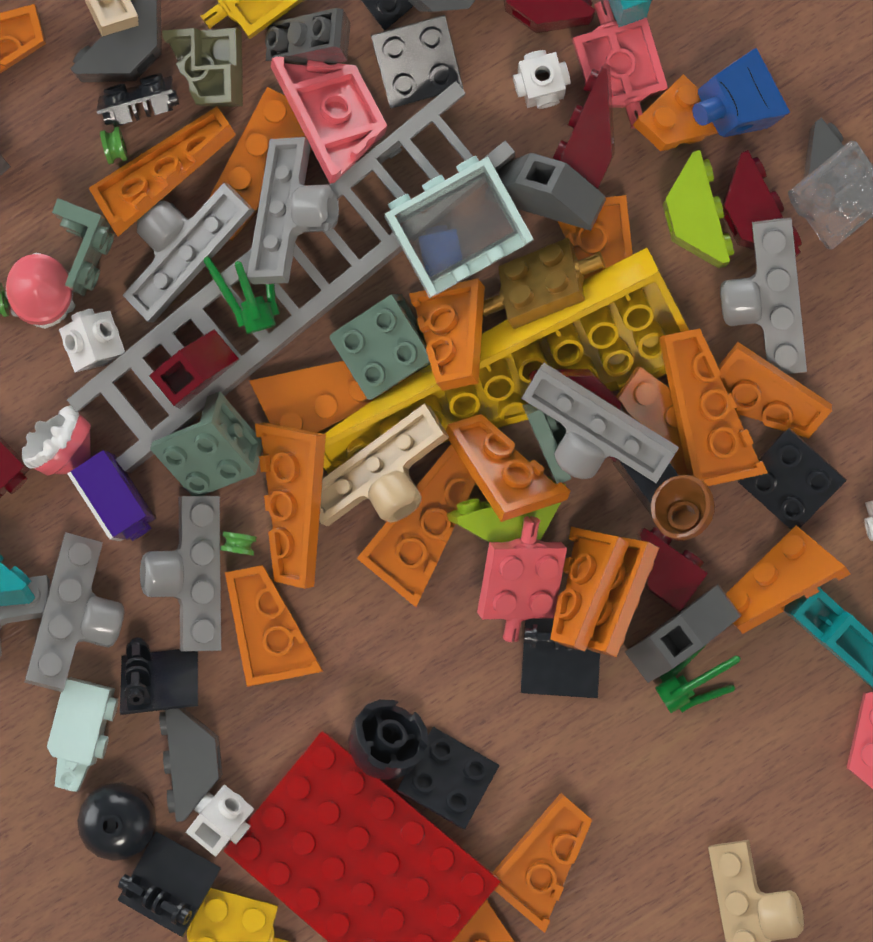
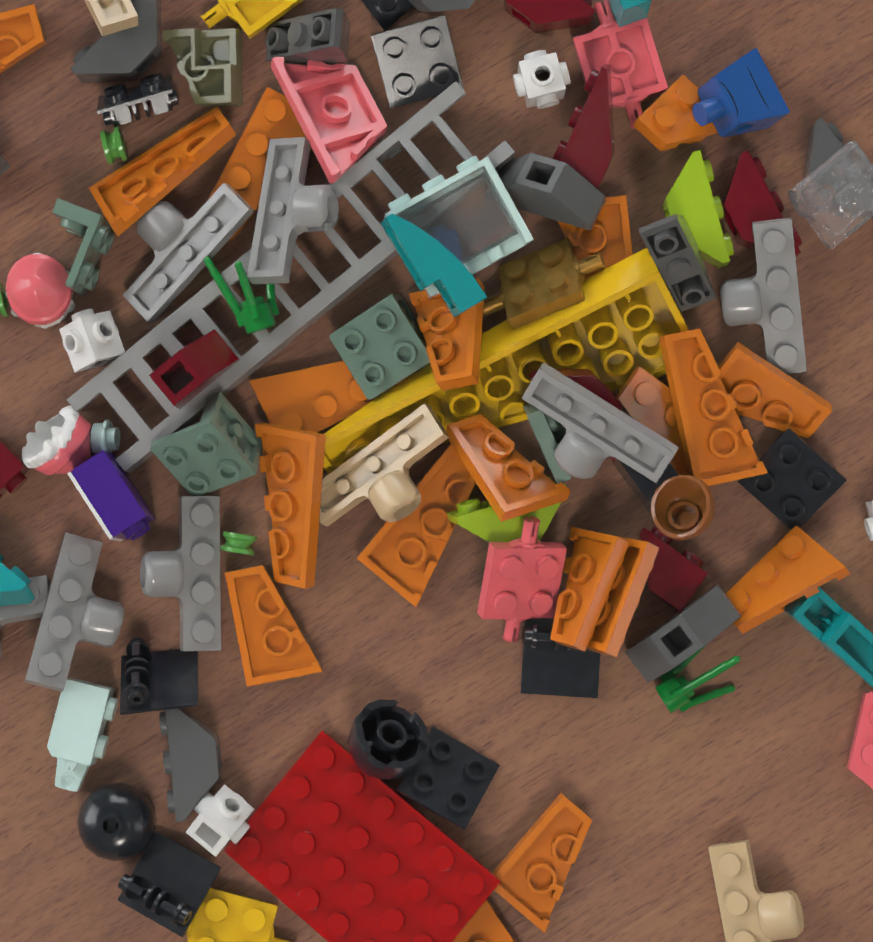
none -> light aqua plate [90,419,121,453]
none -> teal slope [380,213,487,317]
none -> dark grey slope [639,214,717,312]

